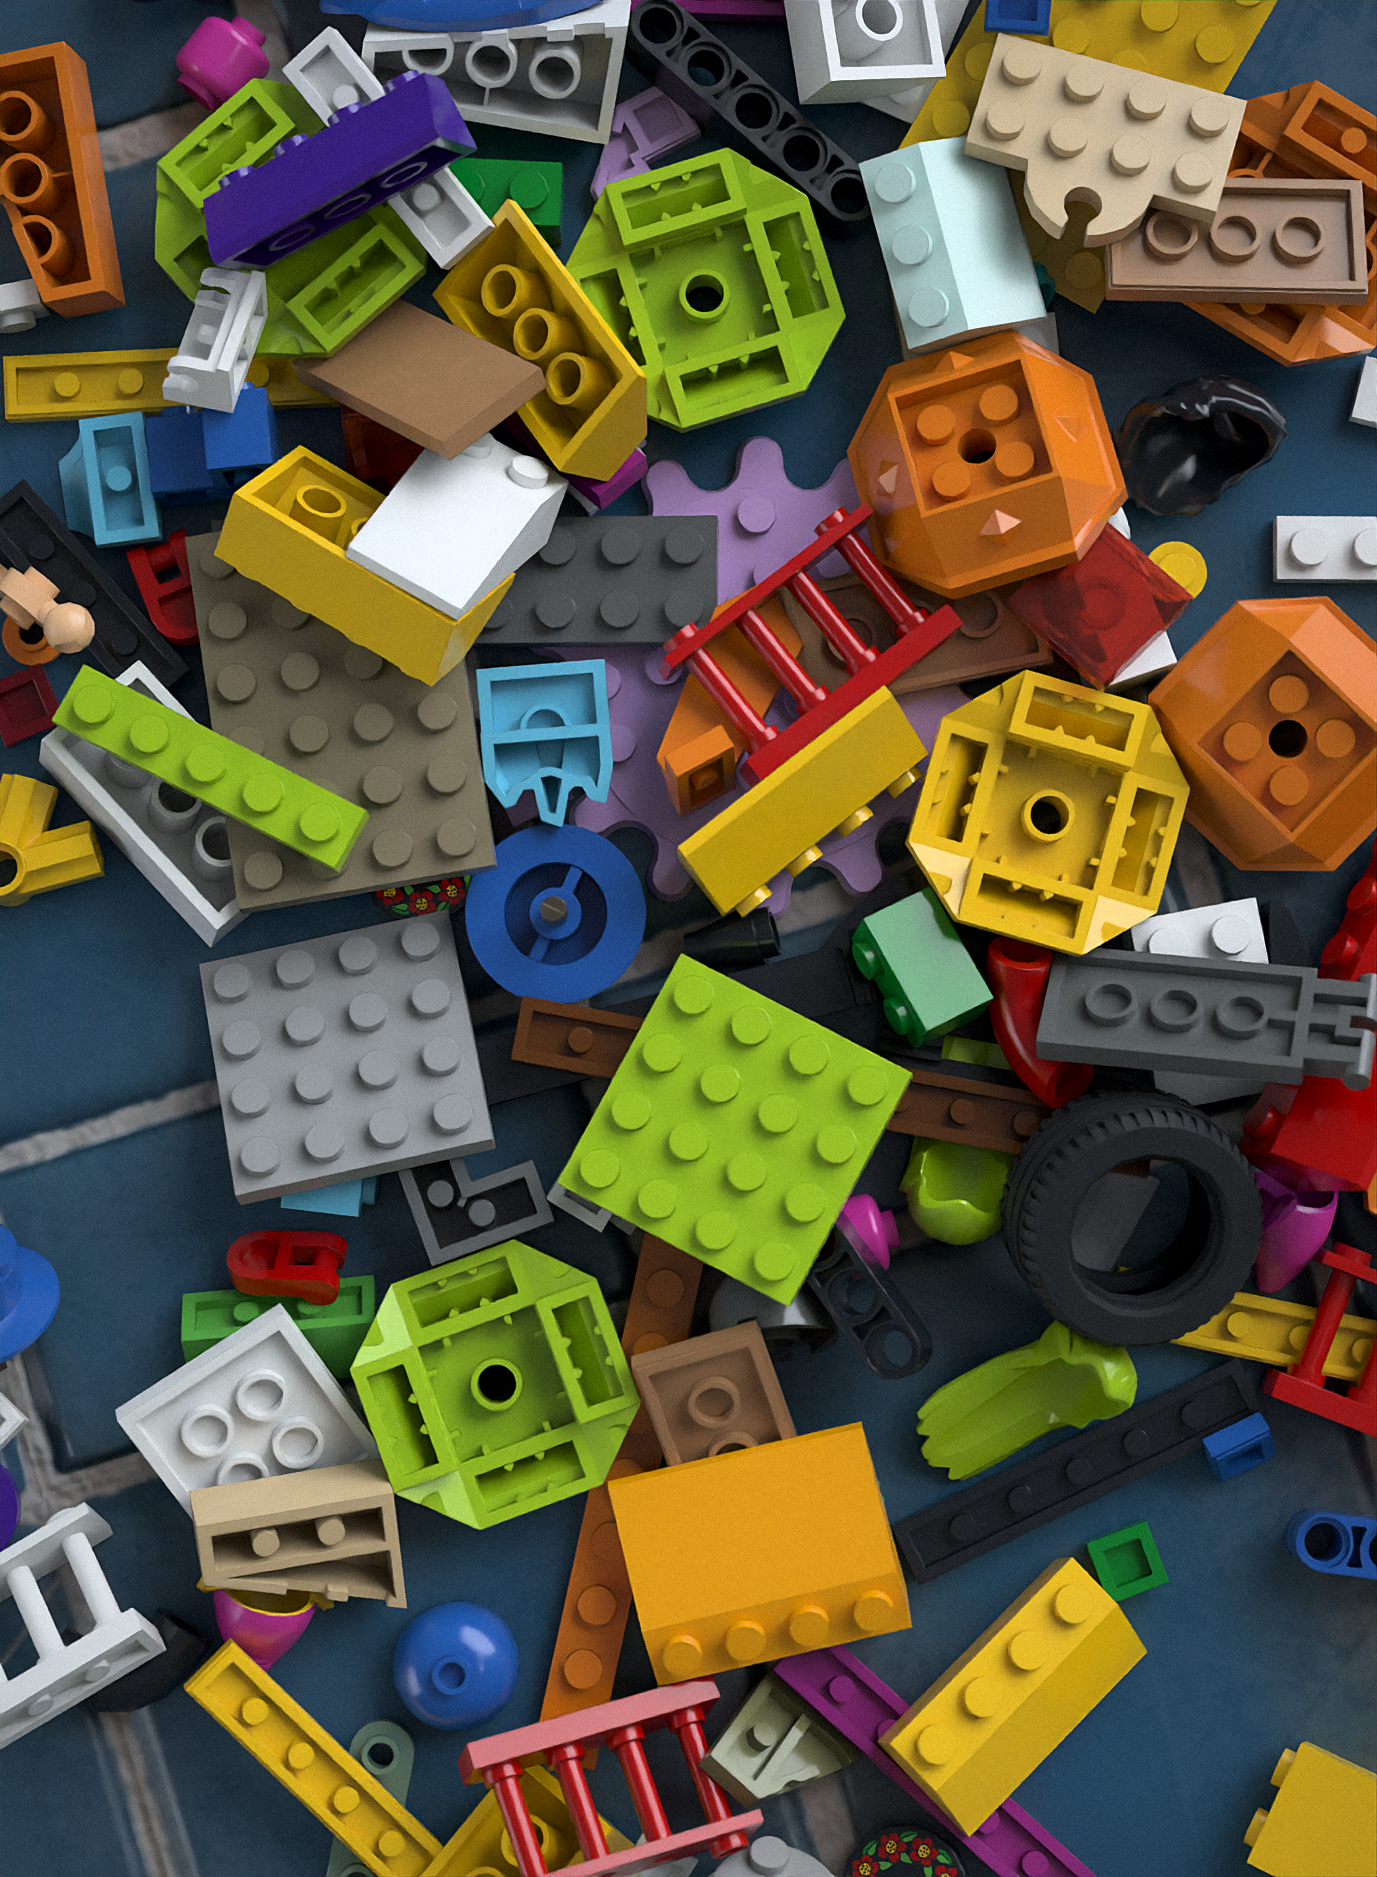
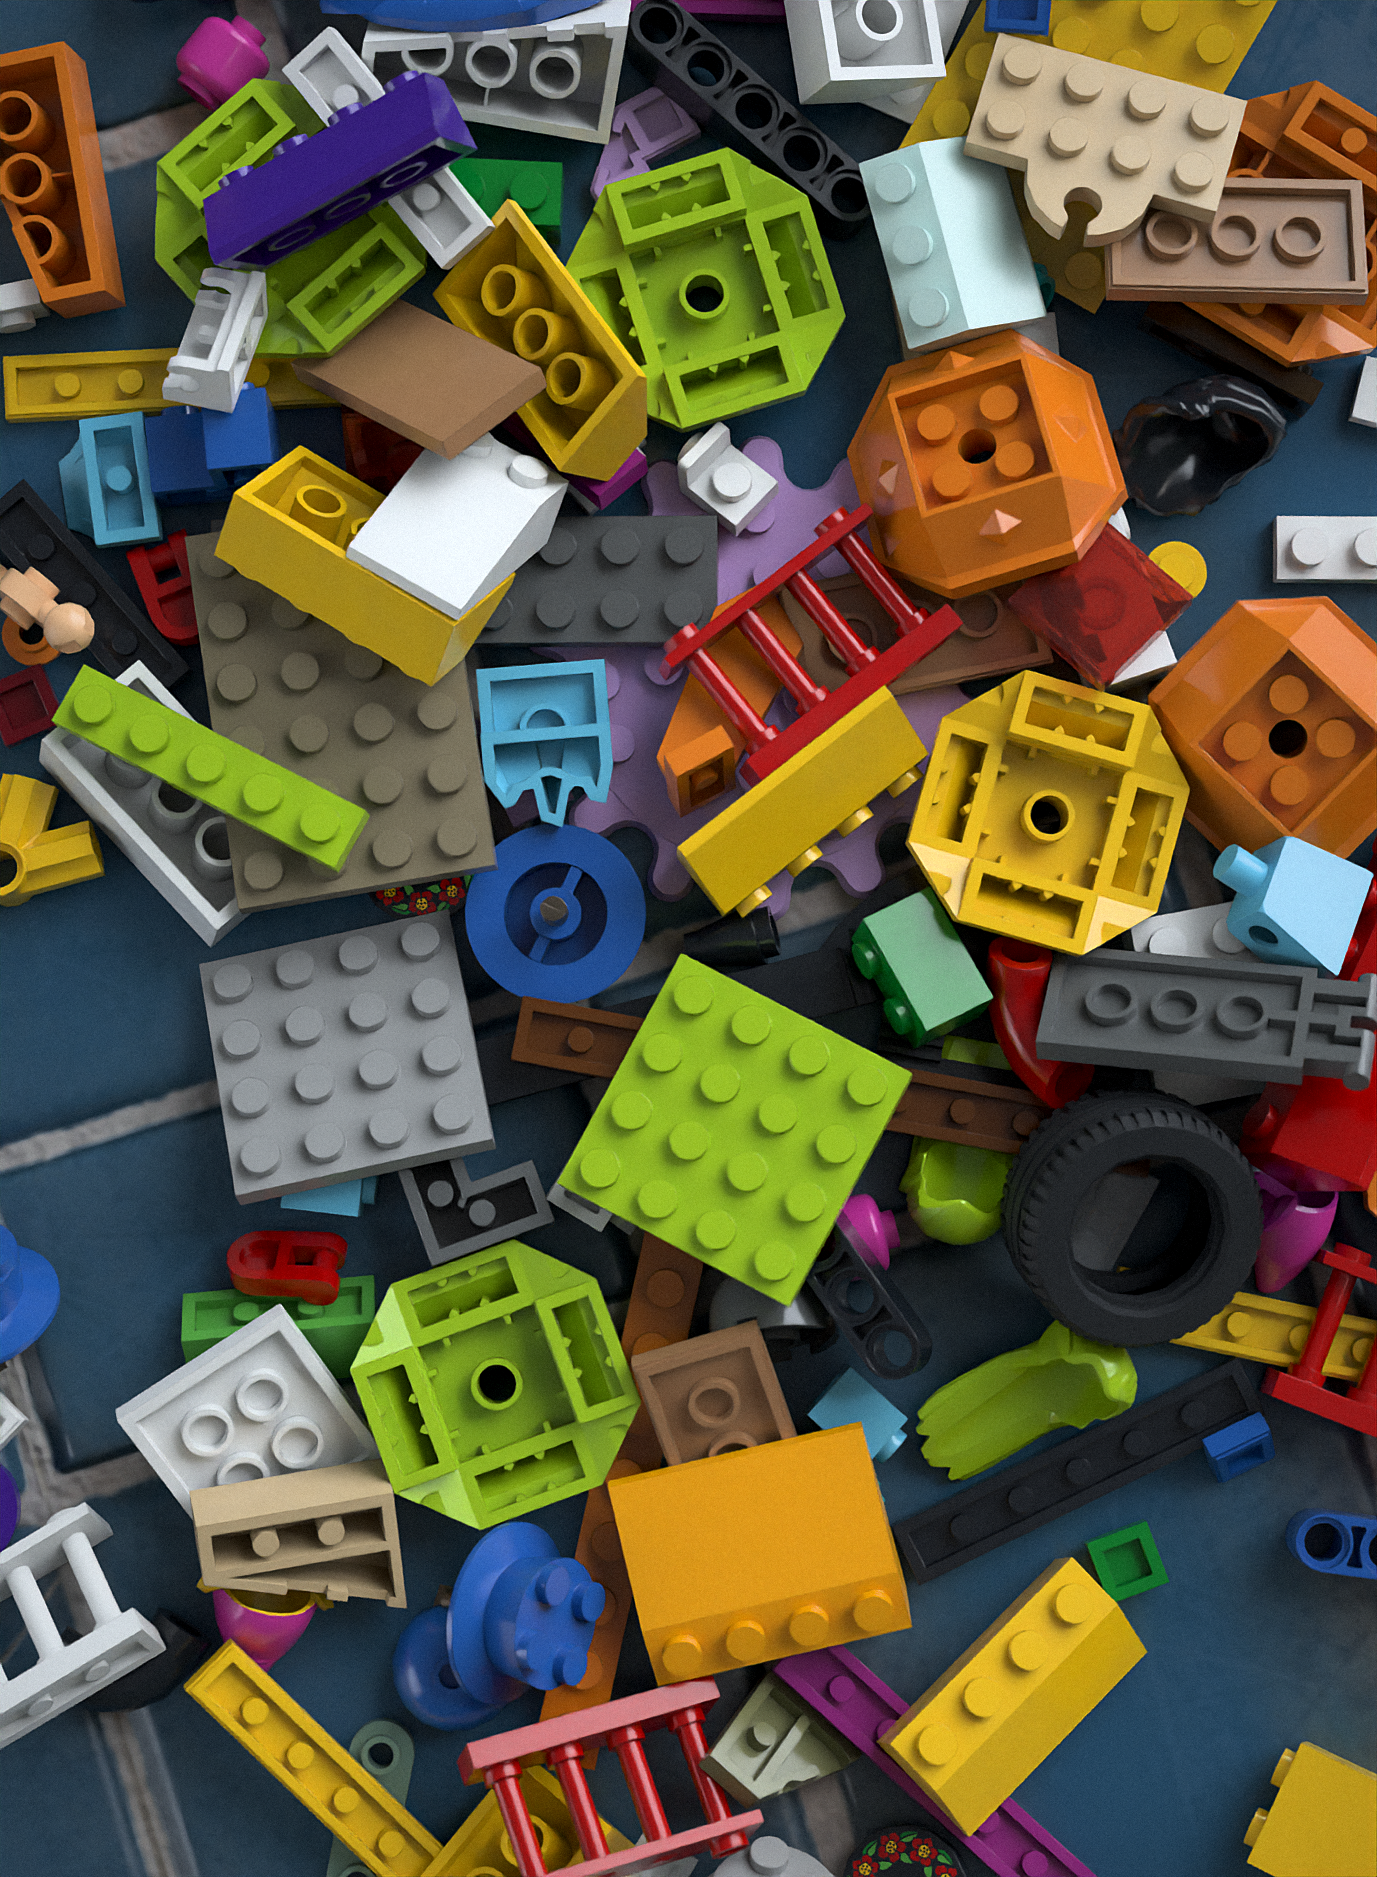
none -> blue piece [433,1521,606,1705]
none -> white bracket [677,421,779,537]
none -> medium azure brick [805,1363,908,1464]
none -> dark brown plate [1136,301,1324,418]
none -> medium azure torso [1213,836,1374,979]

